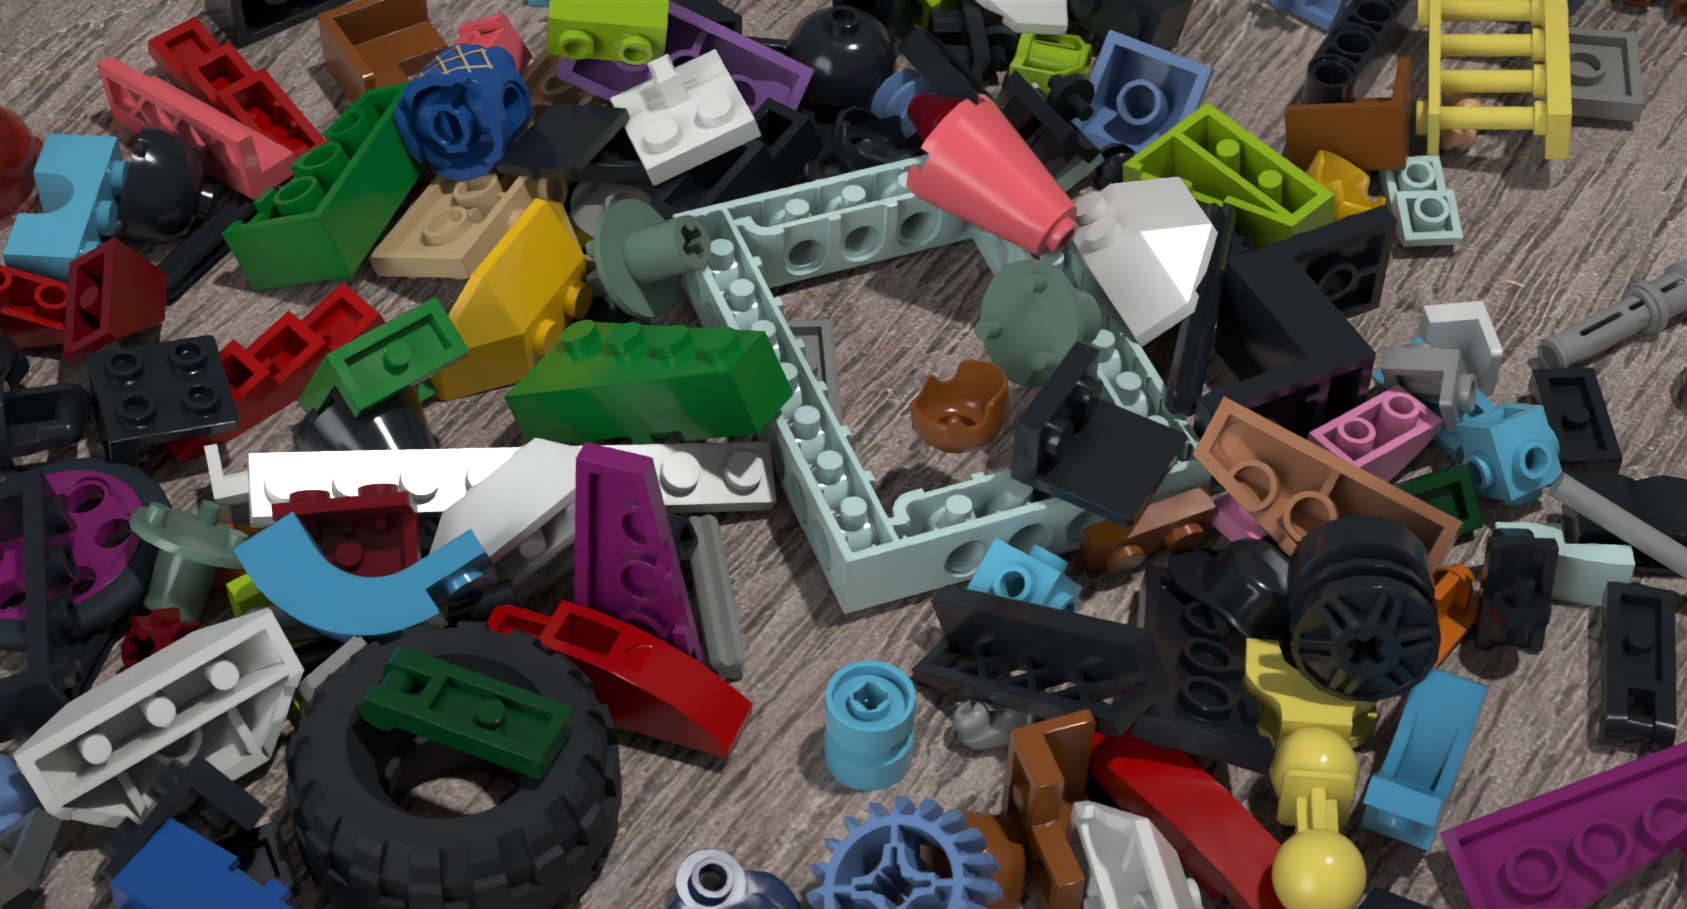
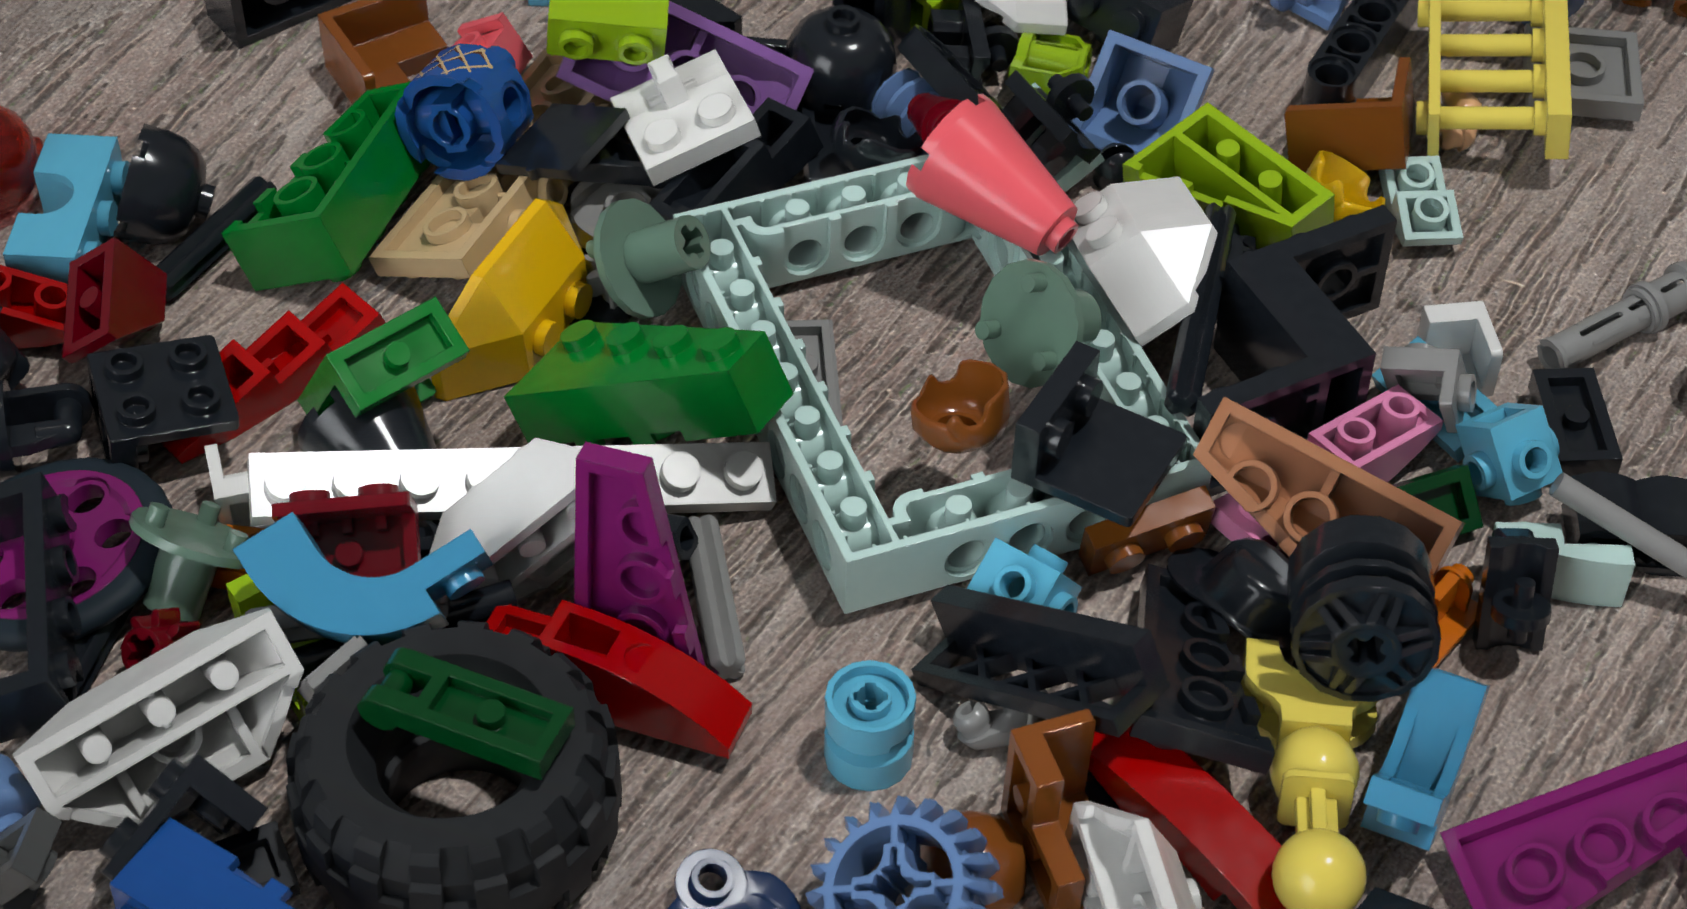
coral fence [97,56,296,200] -> none
red slope [148,16,327,160] -> none
black plate [1599,581,1677,752] -> none

